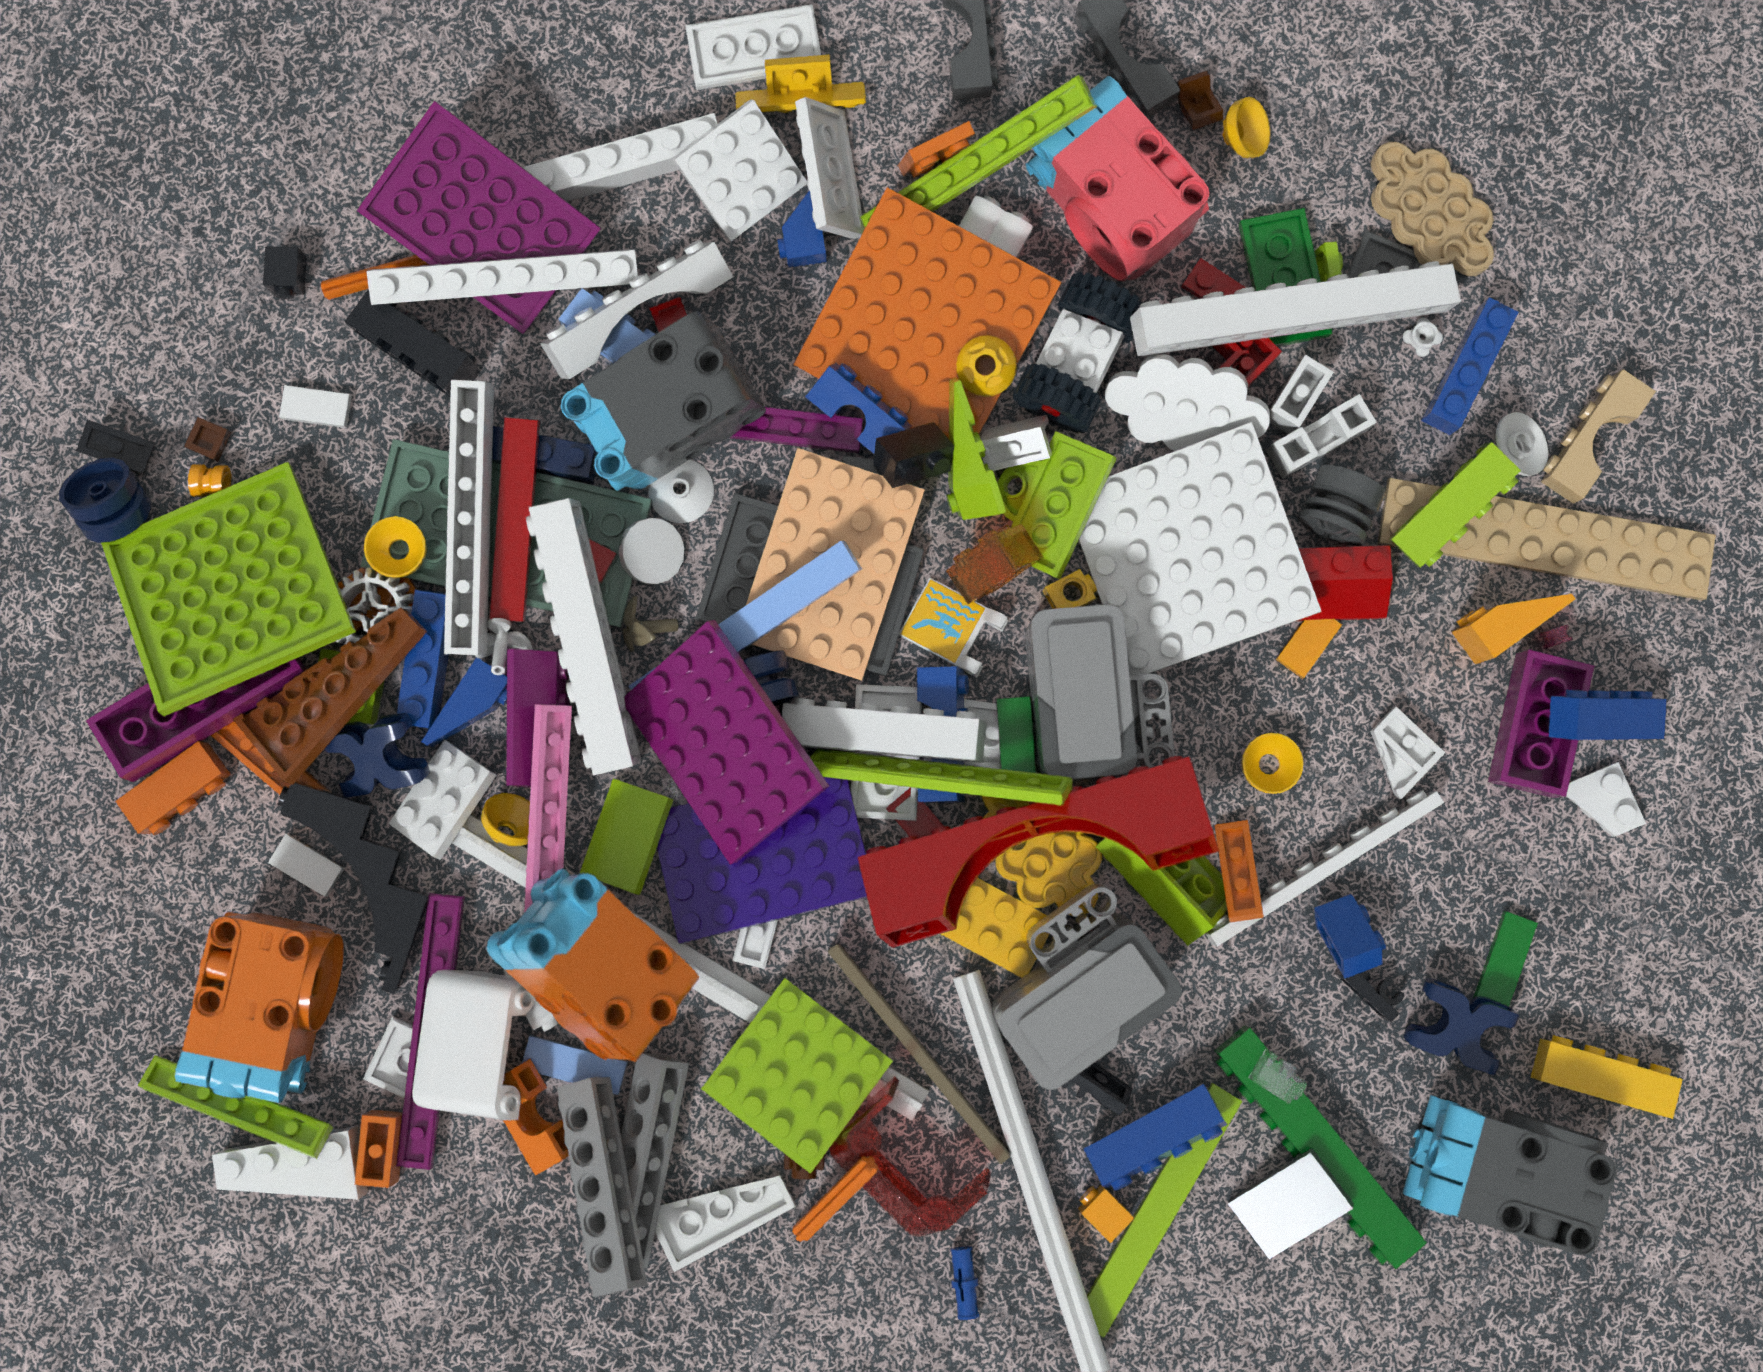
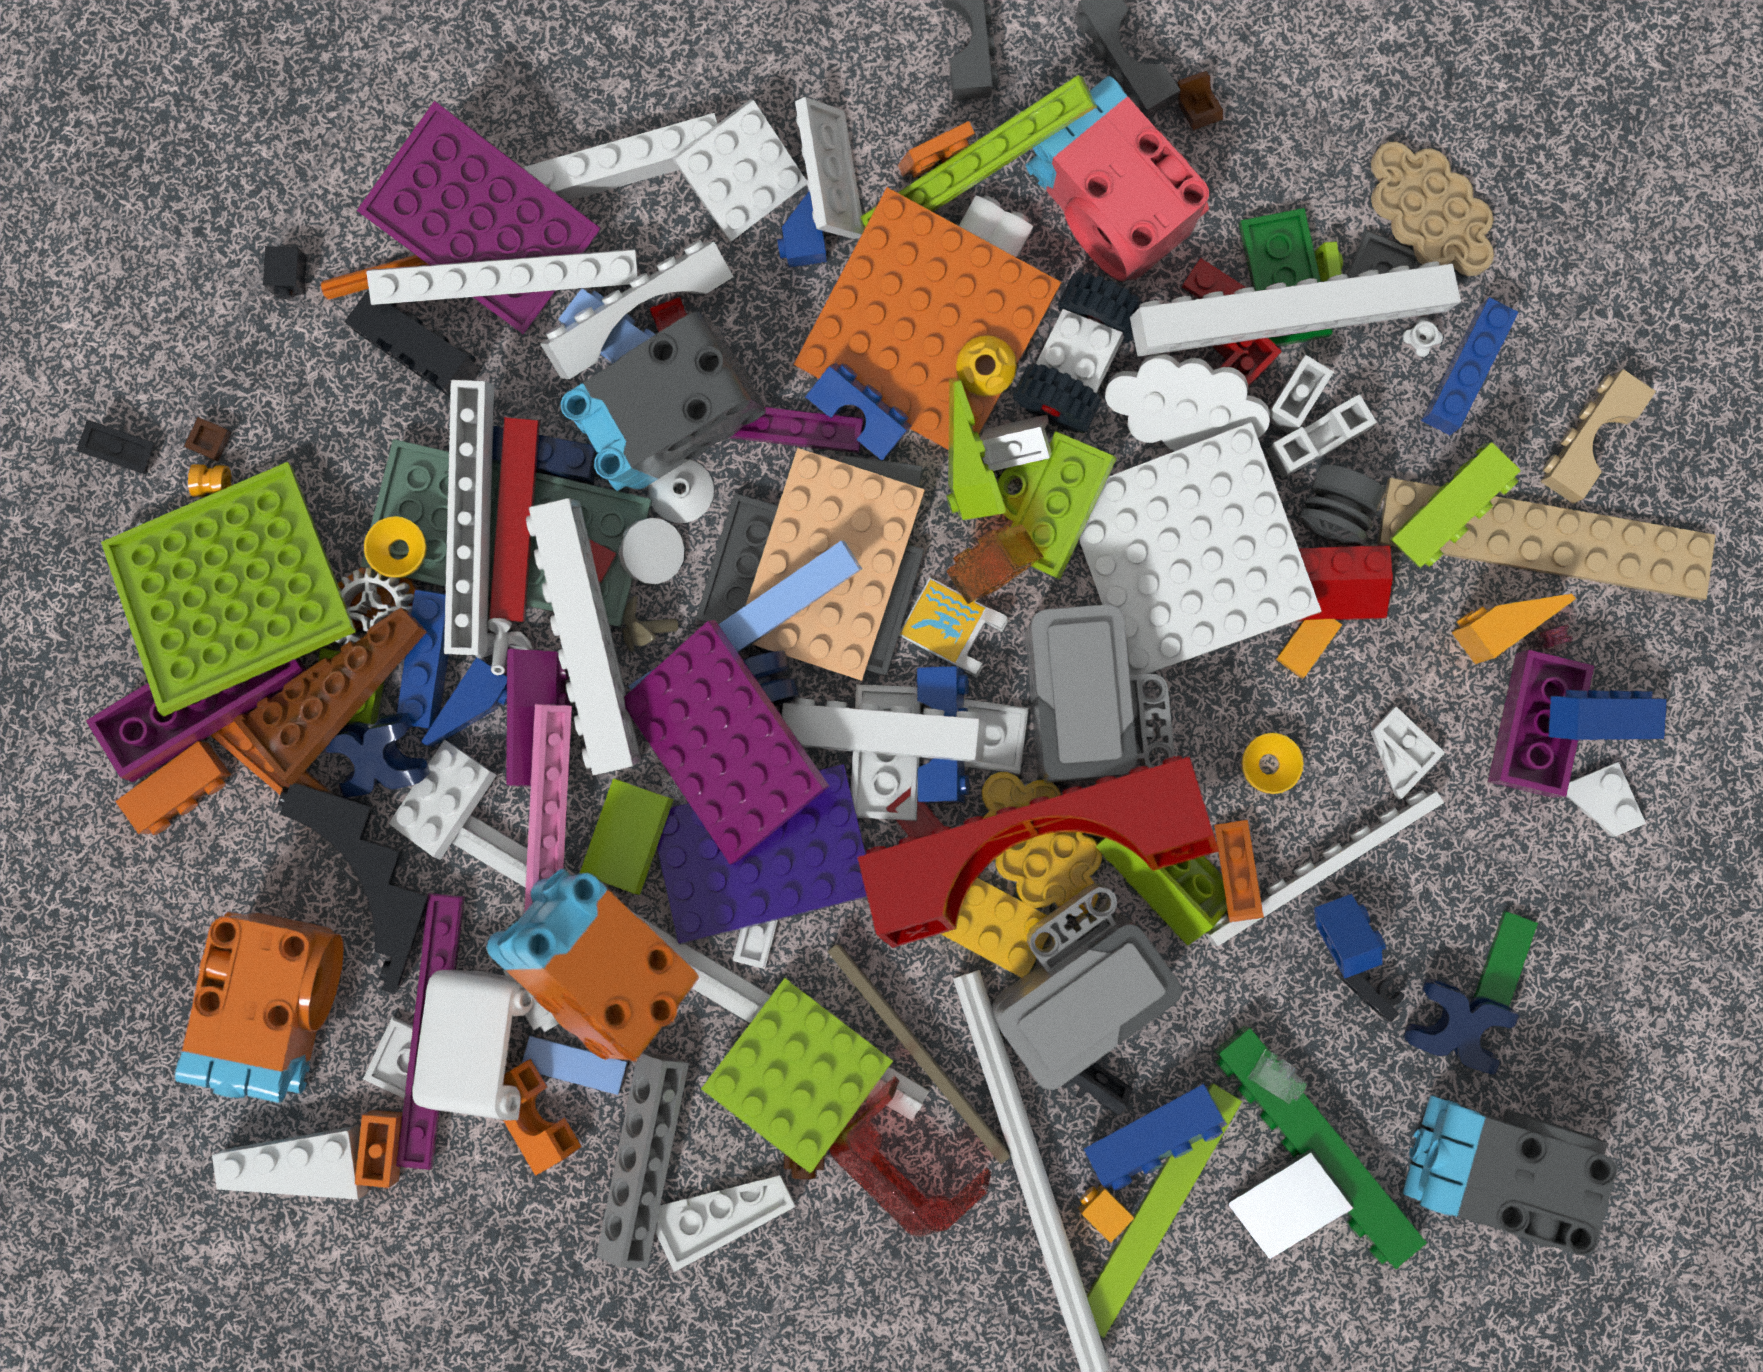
dark blue wheel [59,458,151,543] -> none
lime tile [137,1055,333,1159] -> none
white tile [268,834,345,897] -> none
white tile [279,385,352,428] -> none
yellow piece [481,793,530,846] -> none
light grey brick [557,1077,648,1298] -> none
white tile [685,4,821,90] -> none
yellow bracket [735,54,866,113] -> none
orange axle [792,1156,878,1242] -> none
lime tile [810,749,1073,805] -> none
black brick [873,422,954,488] -> none
blue pin [950,1246,980,1320] -> none
green tile [996,697,1036,800] -> none
yellow brick [1043,569,1097,609] -> none
yellow piece [1222,97,1270,159] -> none
white dish [1496,412,1548,476] -> none
yellow brick [1530,1035,1683,1119] -> none

